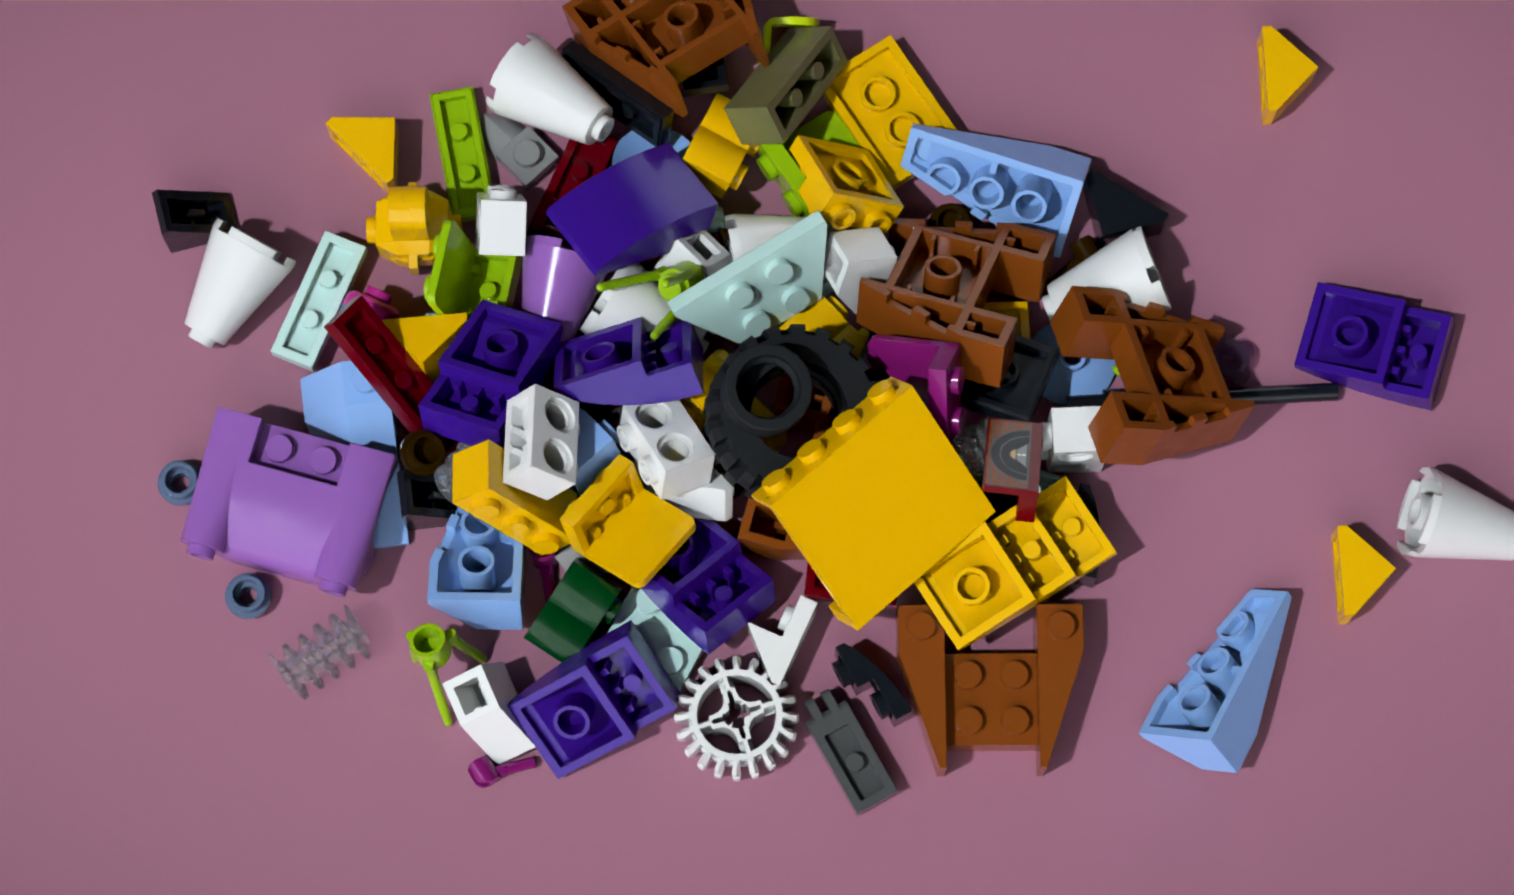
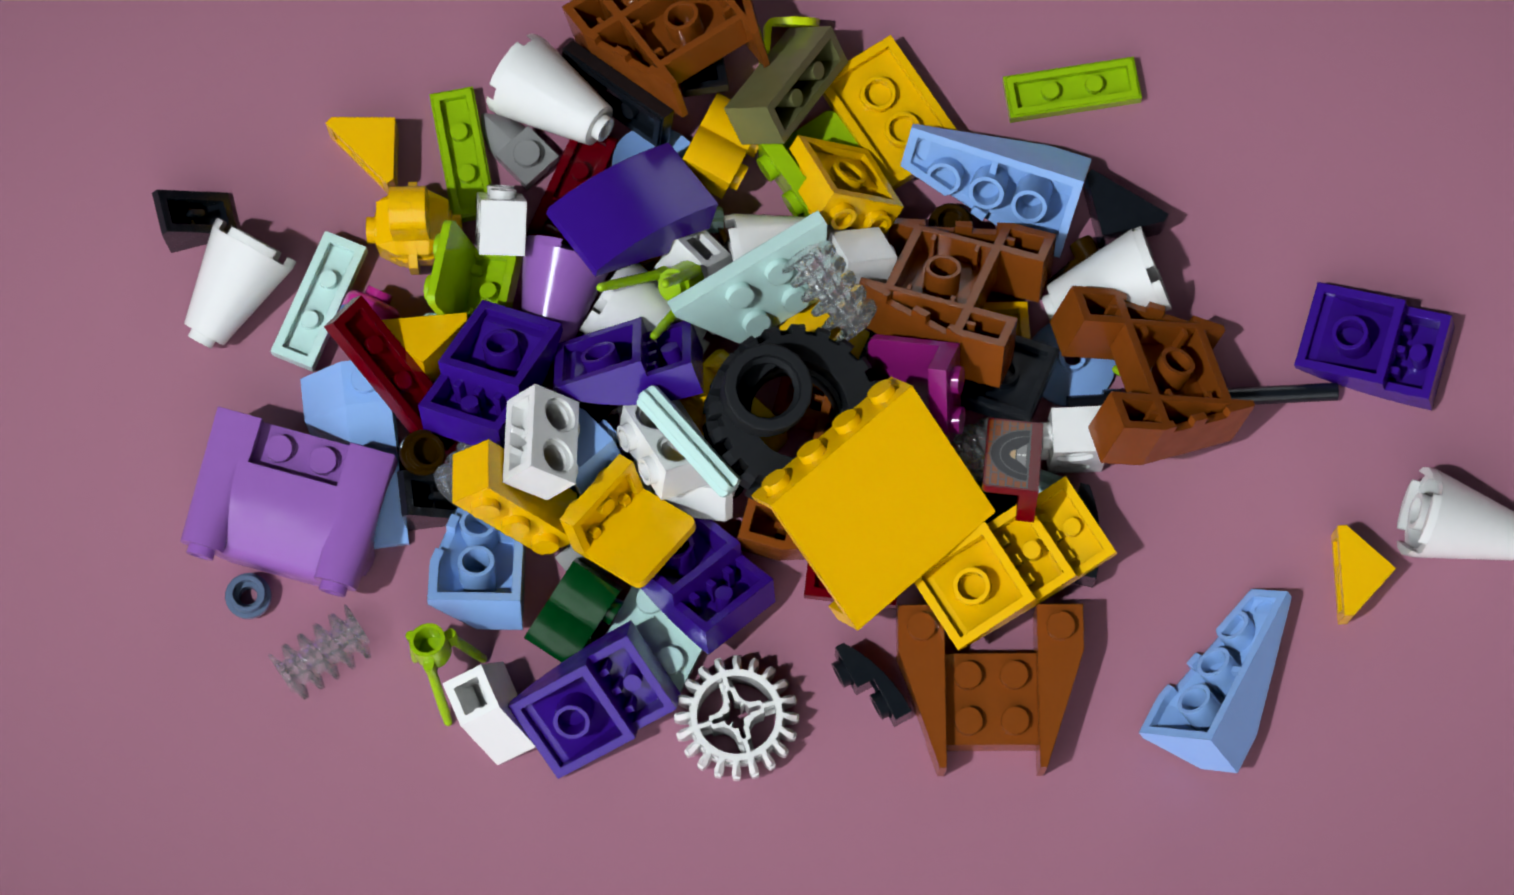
sand blue plate [158,460,200,506] -> none
magenta hand [468,755,536,788] -> none
magenta hand [529,548,558,602] -> none
white slope [748,595,818,686] -> none
dark grey hinge [804,689,898,816] -> none
clear purple plate [1213,337,1254,385] -> none
yellow slope [1257,26,1318,125] -> none
none -> light aqua axle [637,385,741,498]
none -> clear piece [782,241,877,344]
none -> lime tile [1002,56,1142,123]

